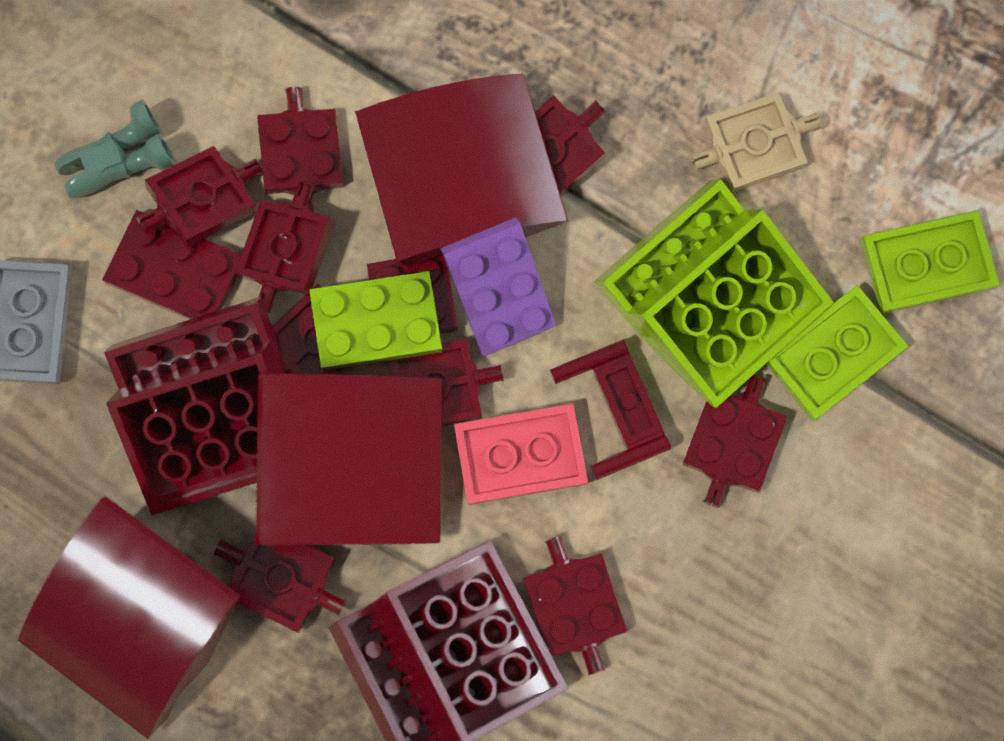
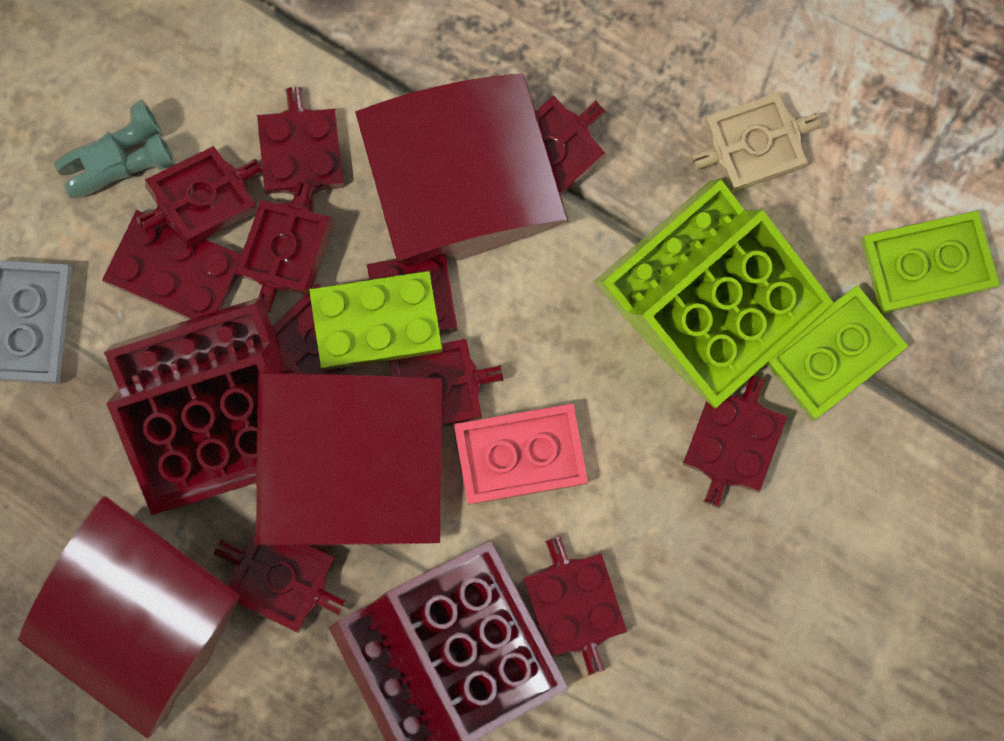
medium lavender plate [441,217,556,356] -> none
dark red plate [549,339,672,480] -> none

